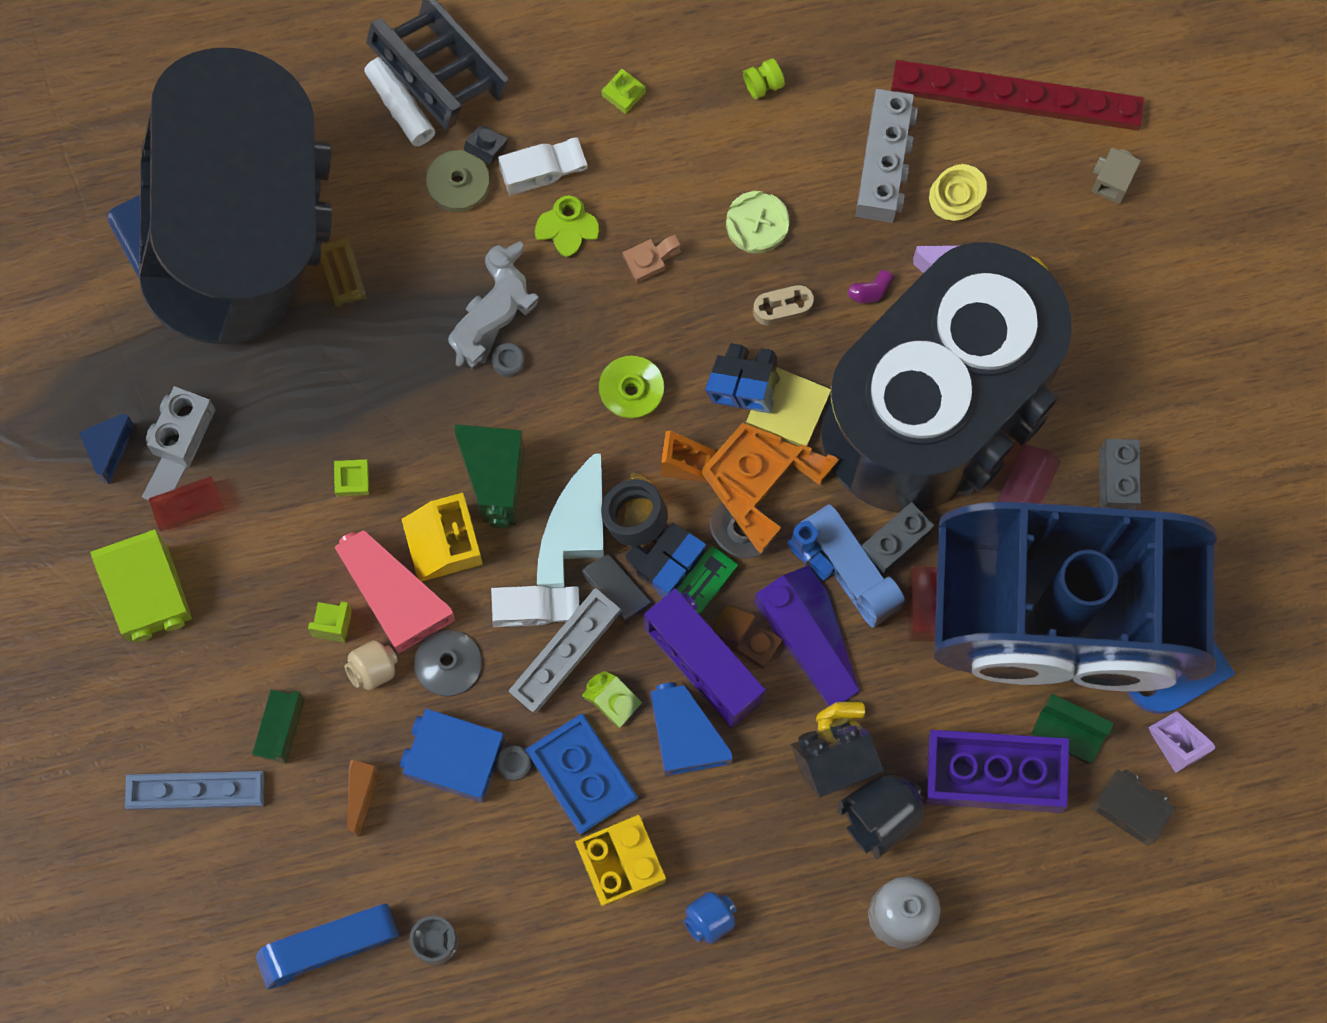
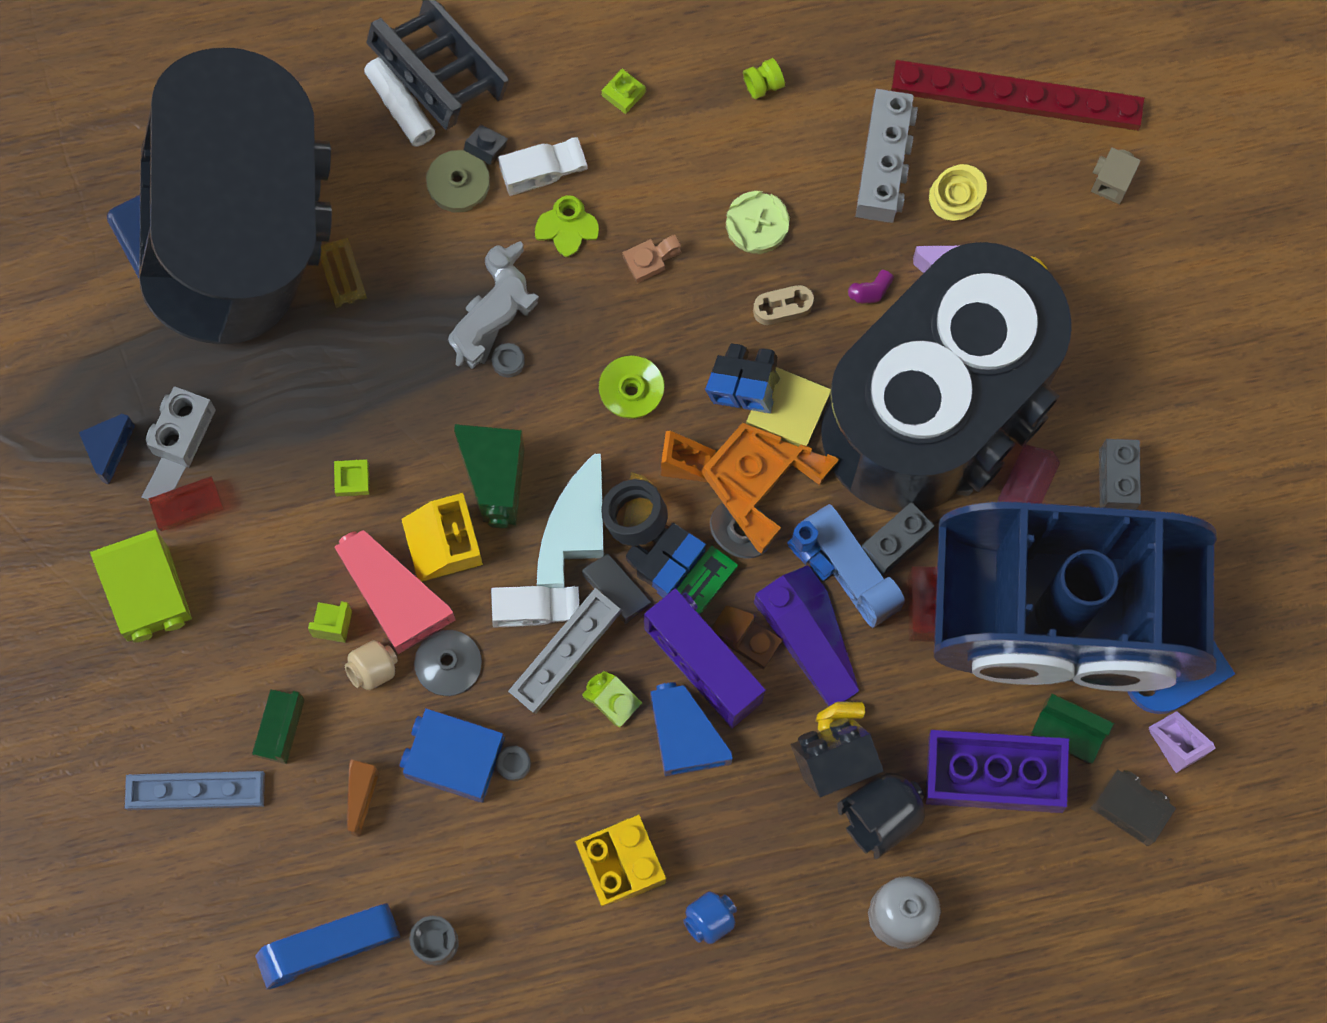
blue tile [525,713,638,836] -> none

